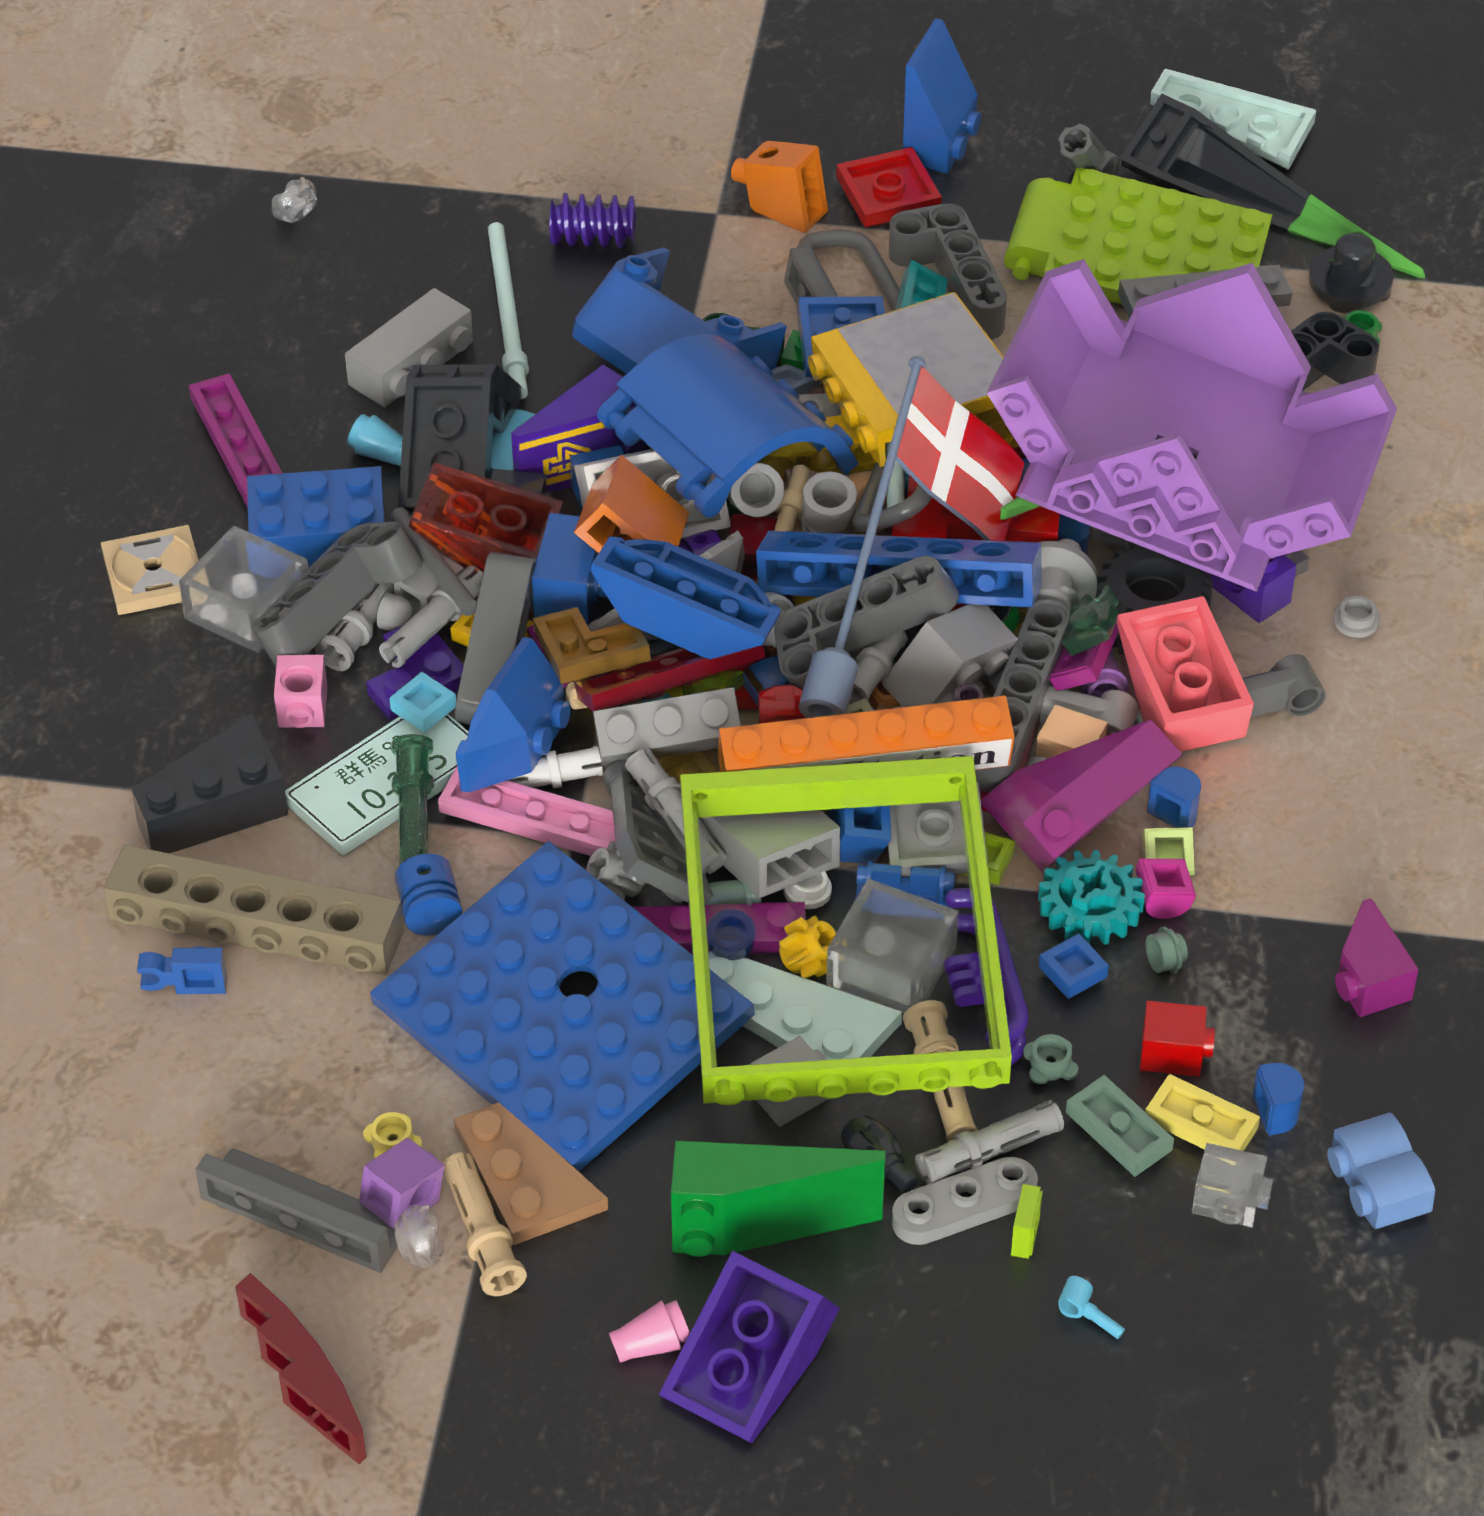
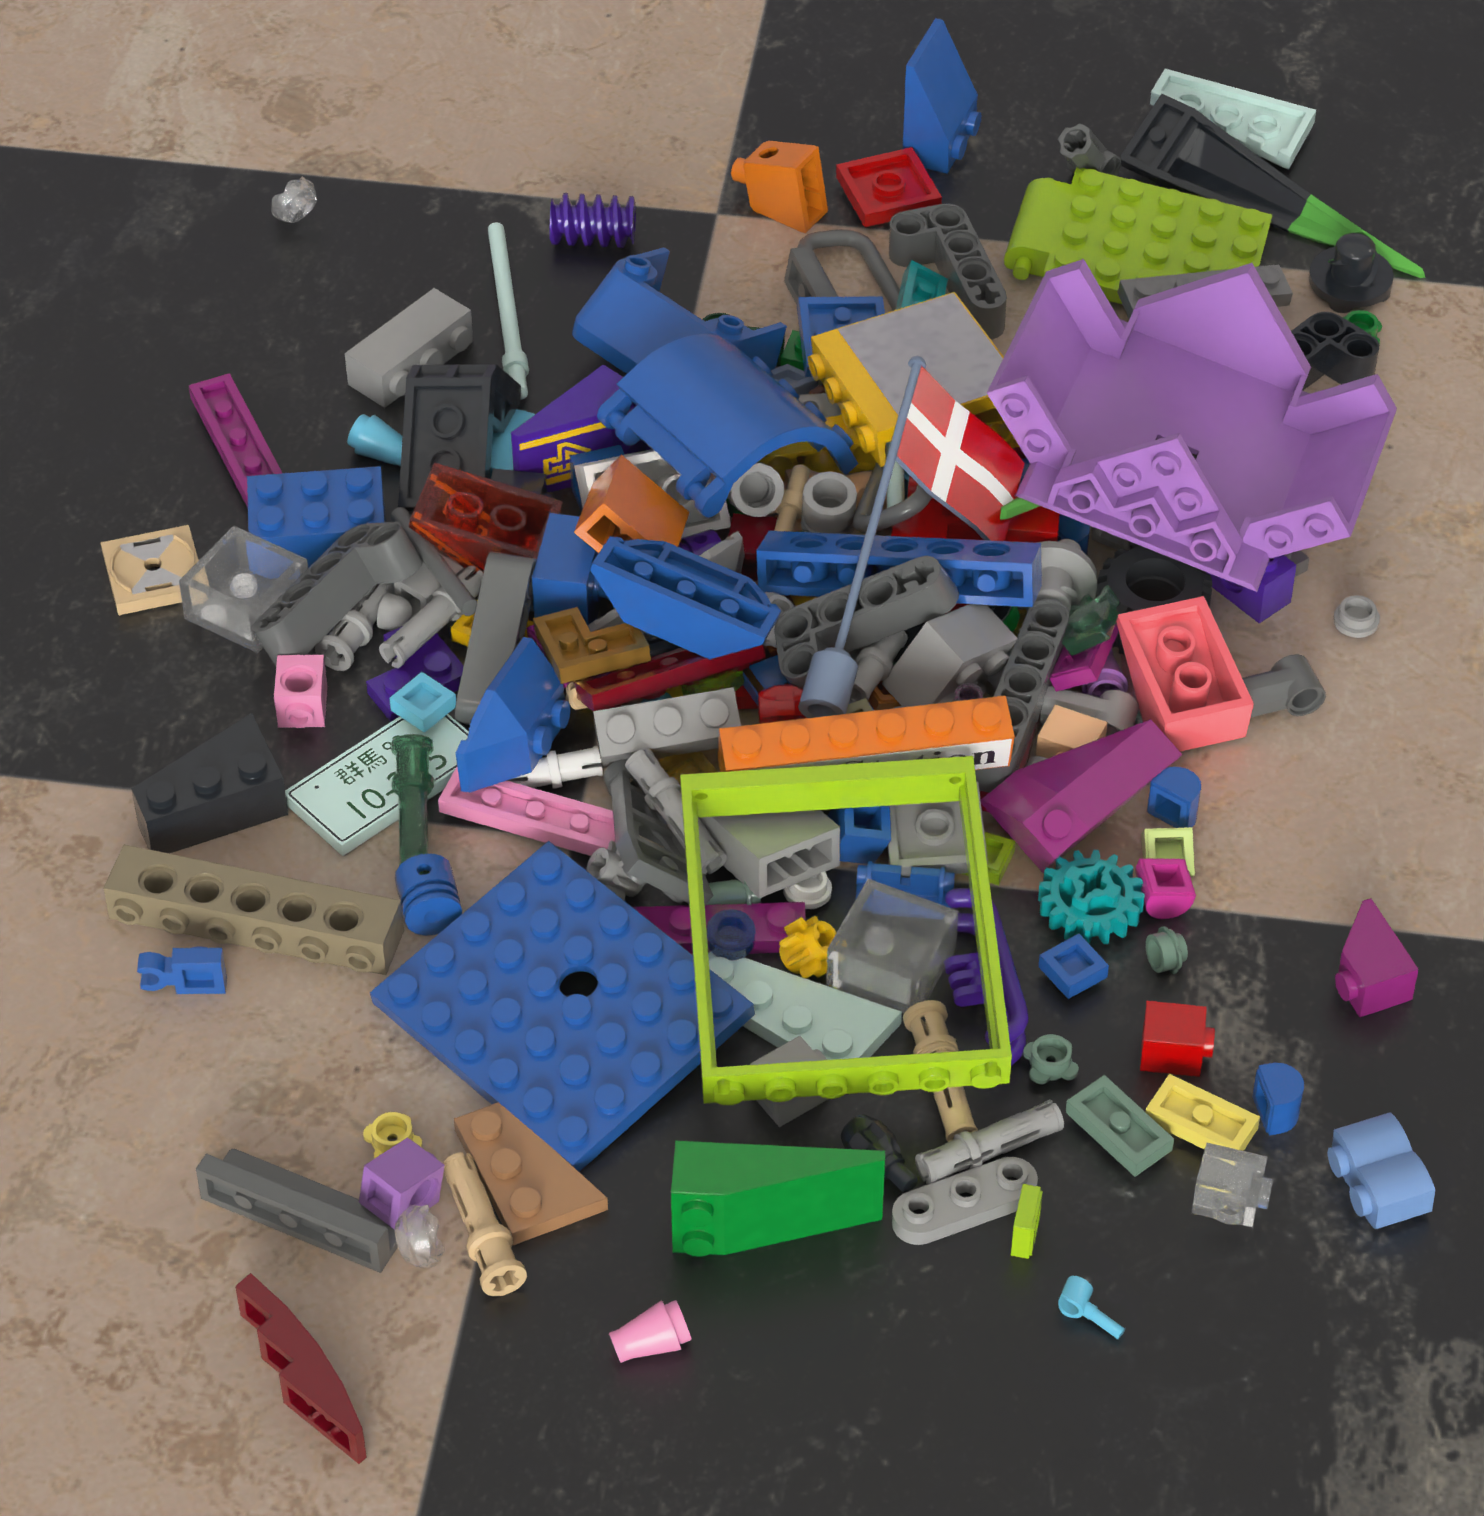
dark purple slope [659,1251,840,1443] -> none

